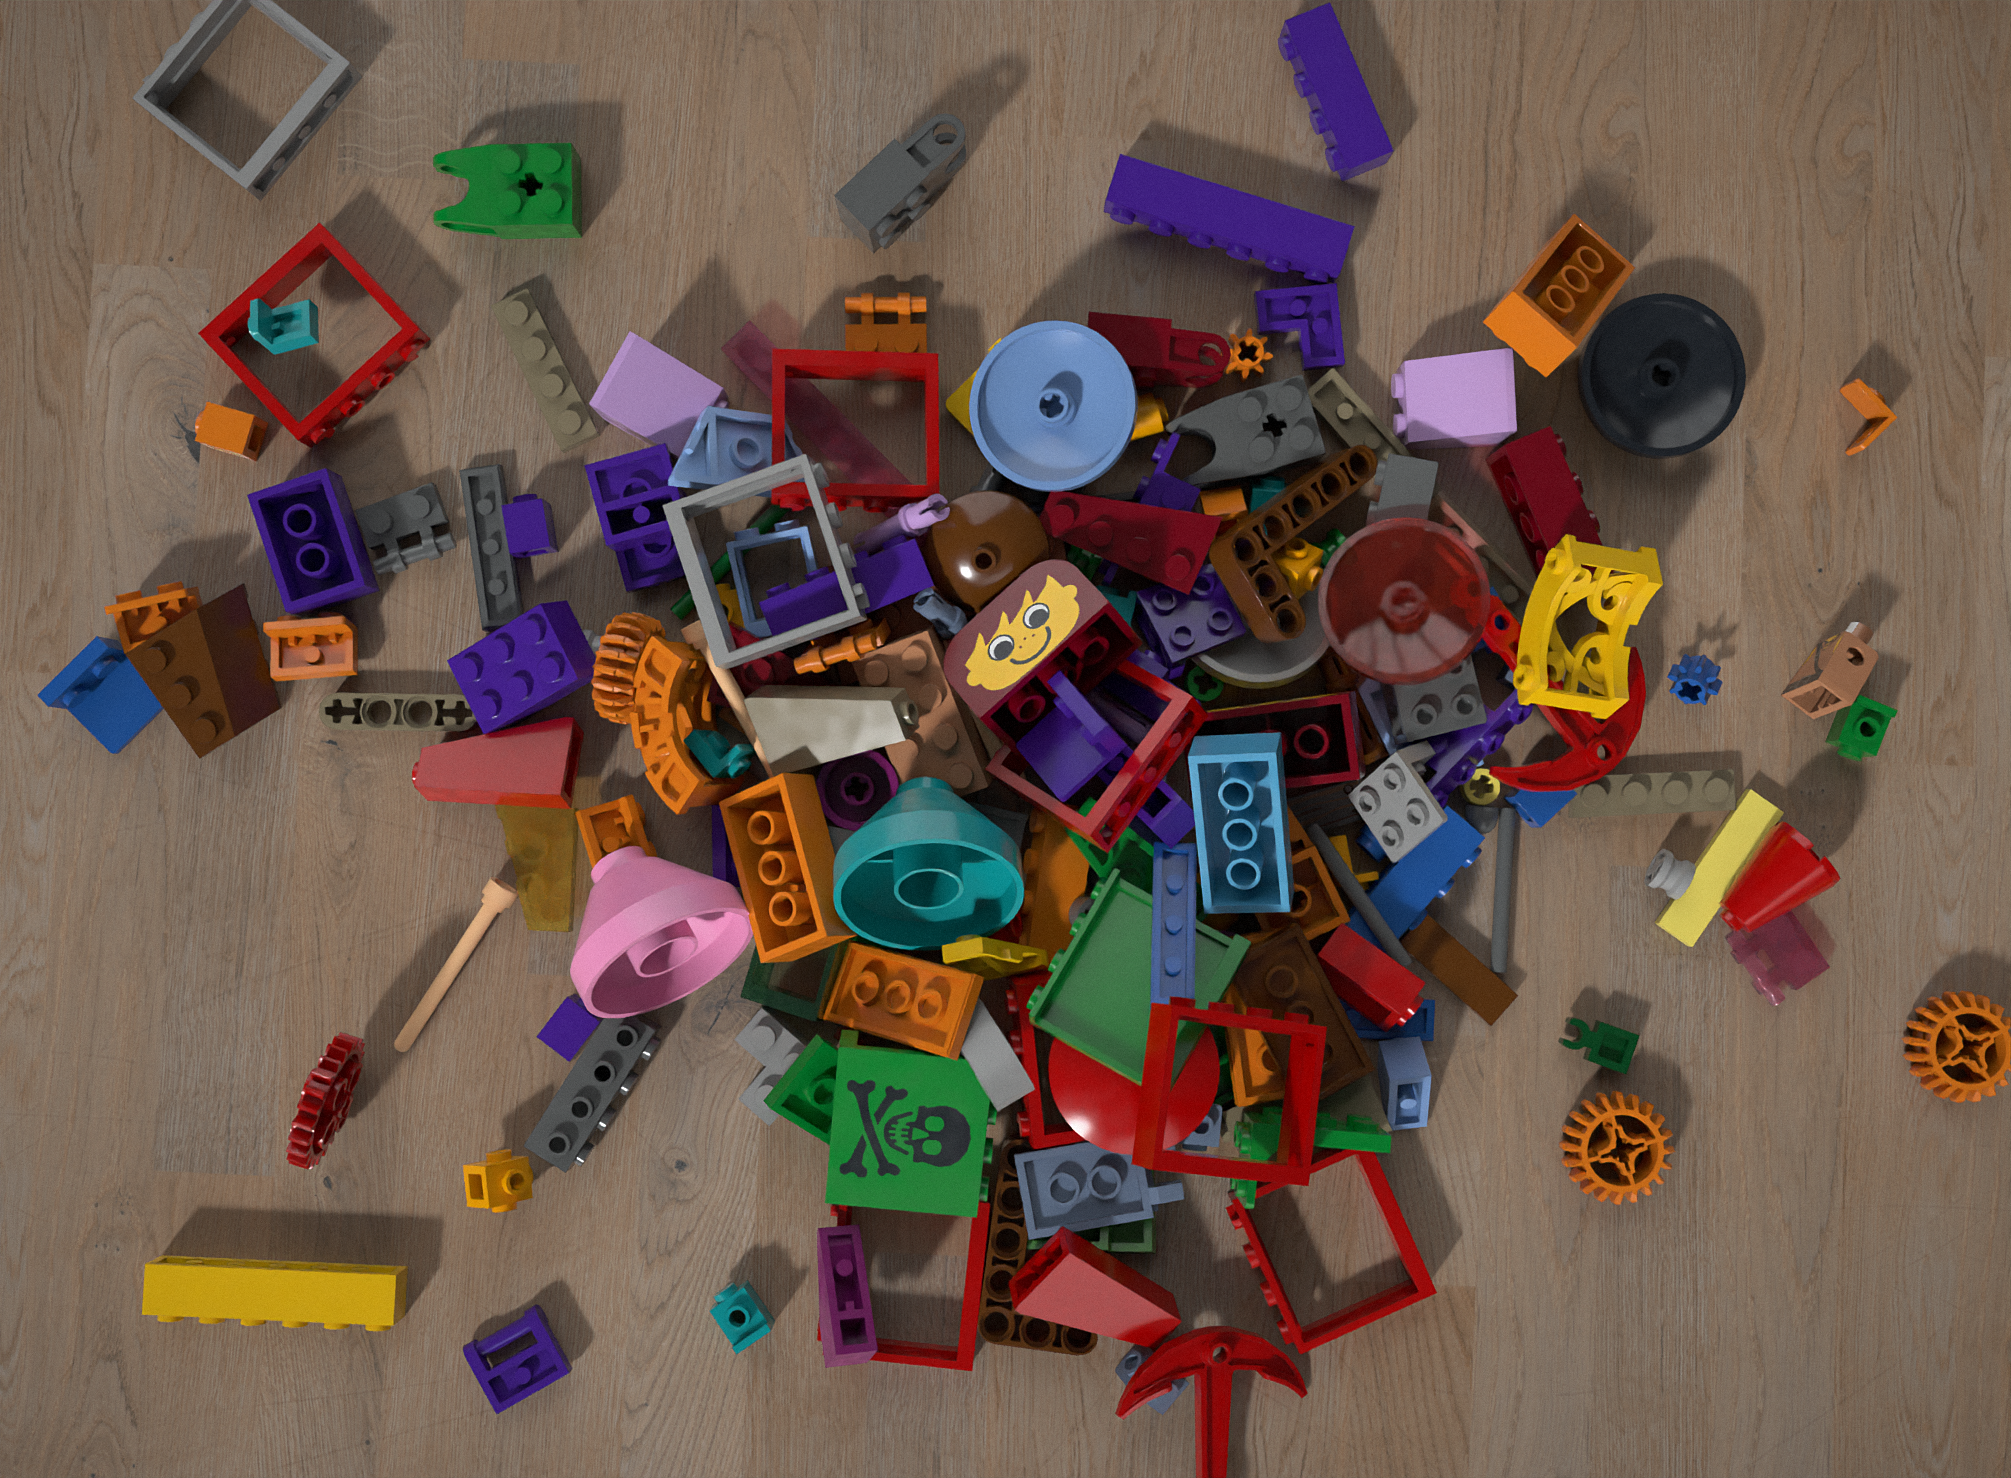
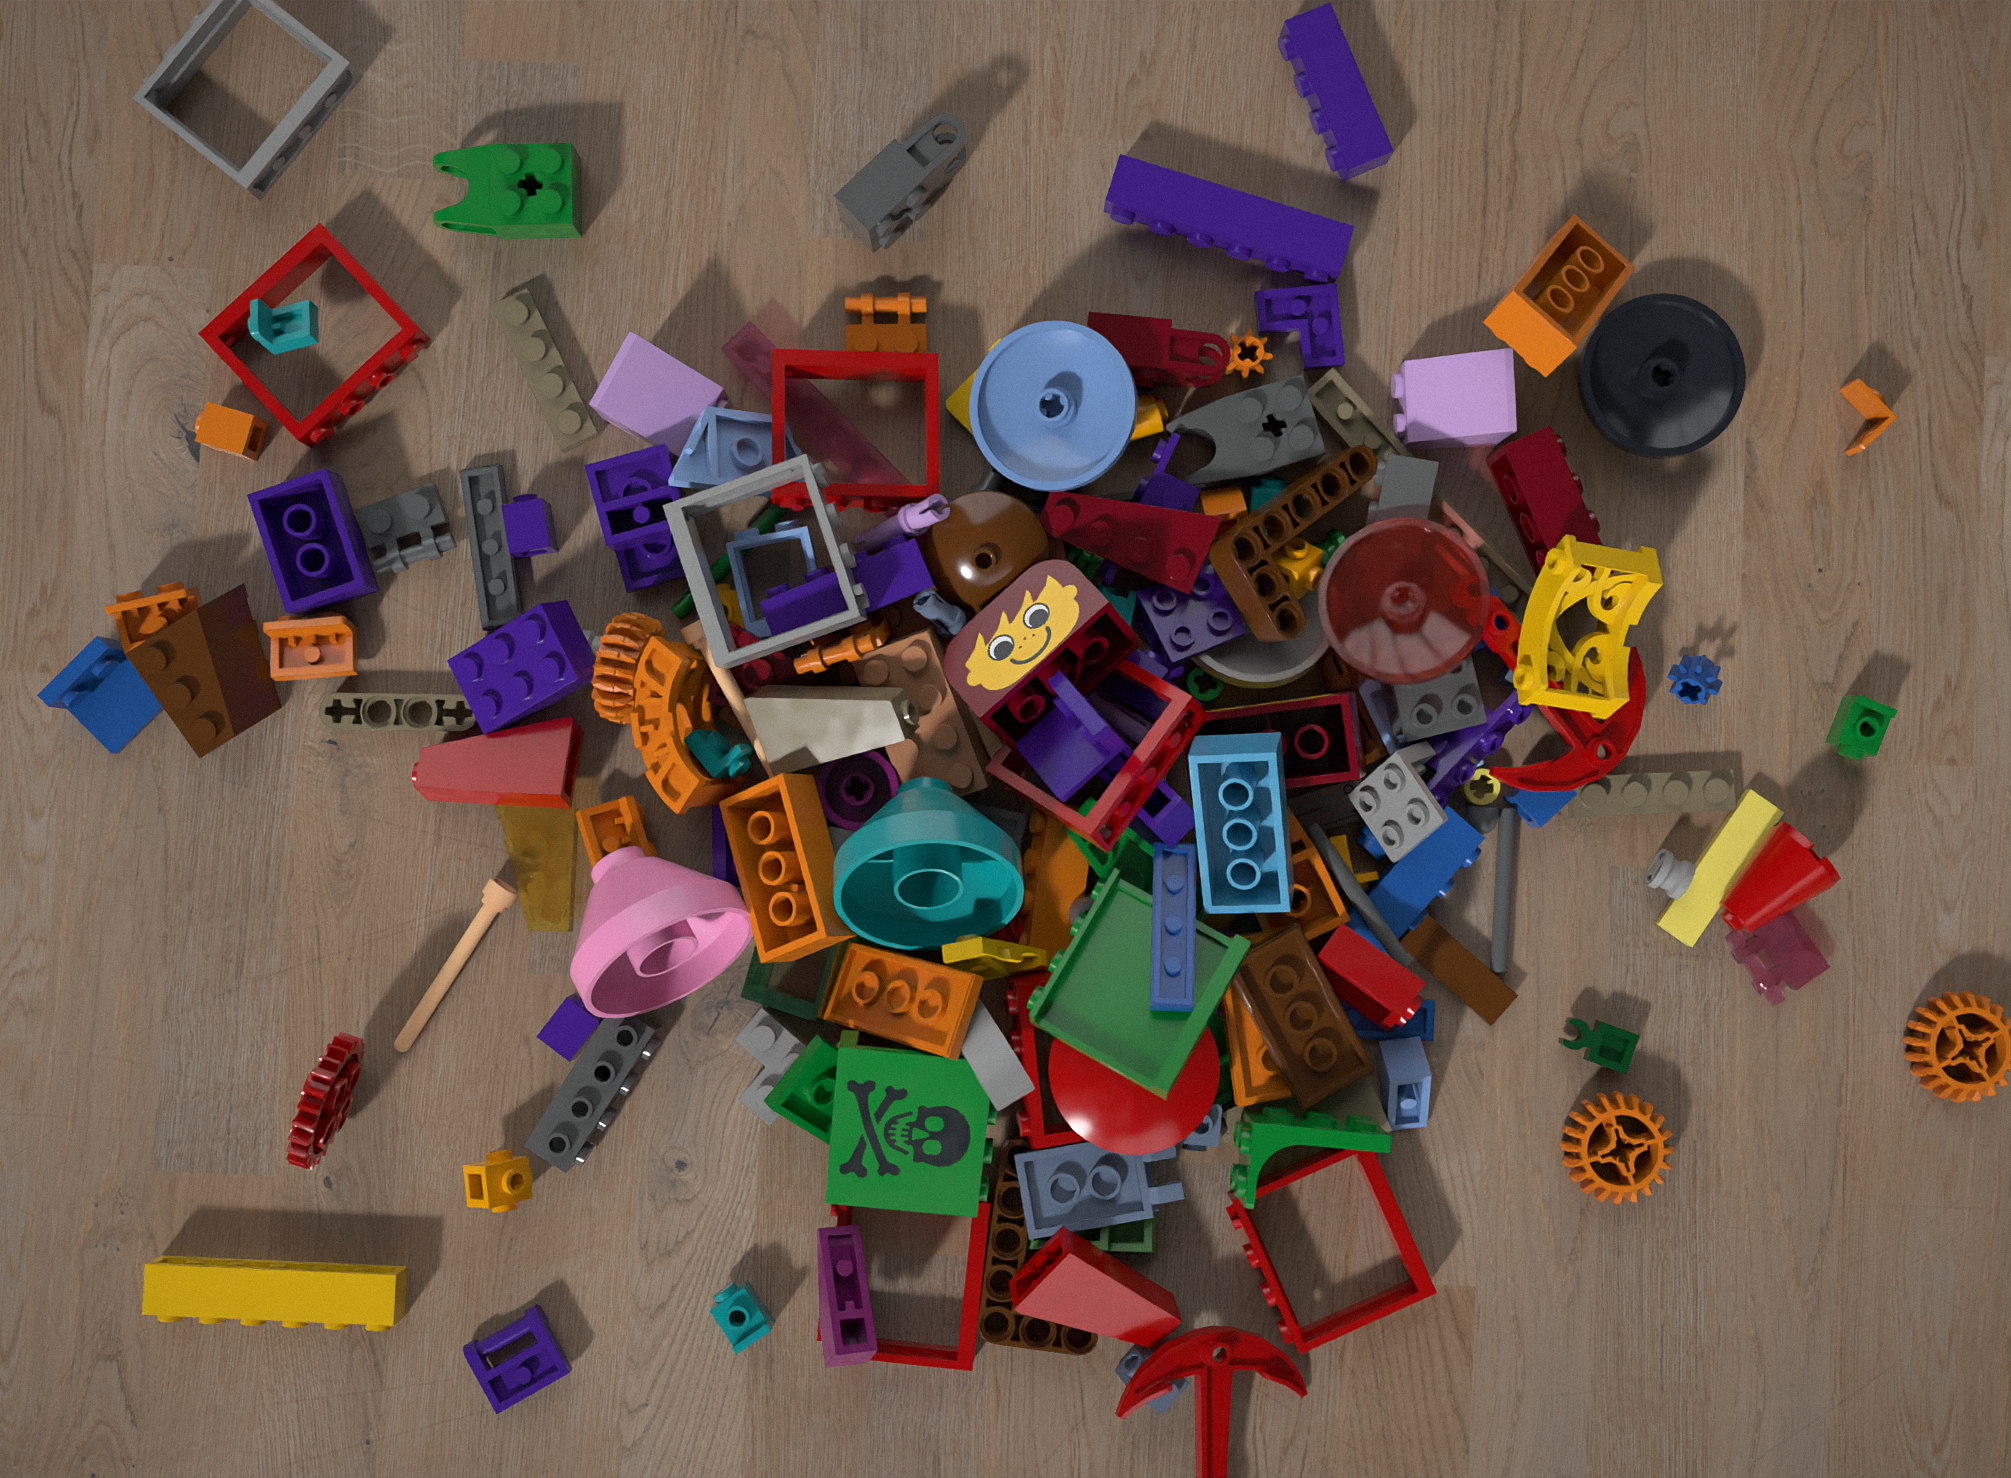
red window [1131,996,1327,1186] -> none
nougat torso [1781,622,1879,719] -> none

